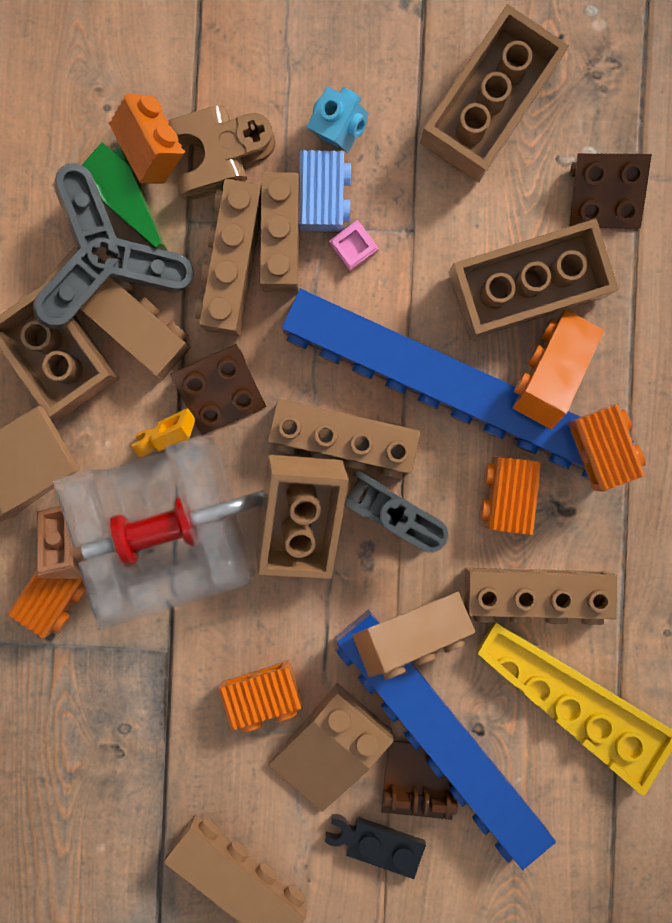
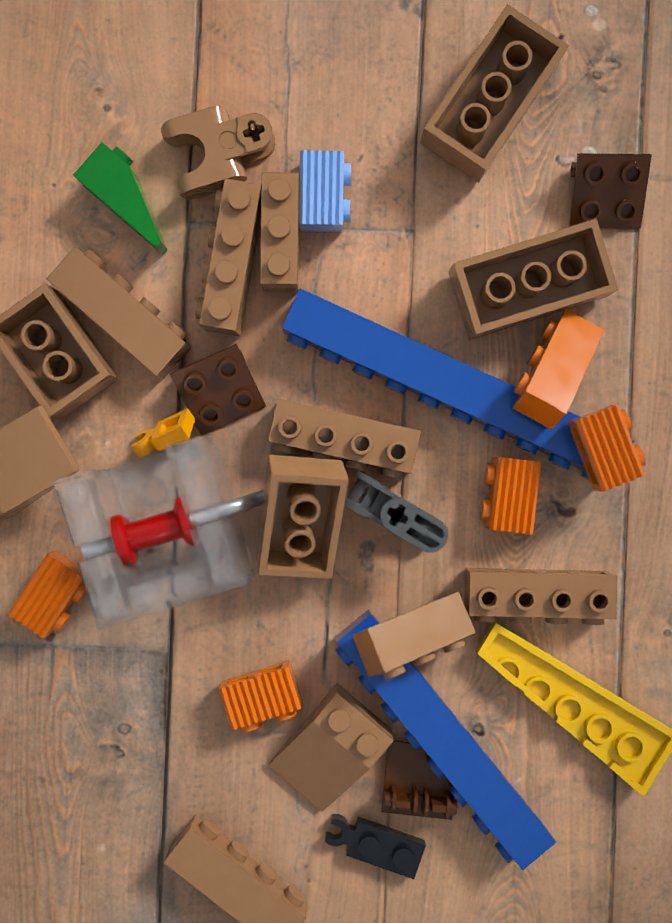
dark grey piece [33,163,194,329] -> none
nougat slope [36,504,83,579] -> none
orange brick [108,93,185,184] -> none
medium azure brick [306,86,369,153] -> none
bright pink tile [329,220,379,272] -> none

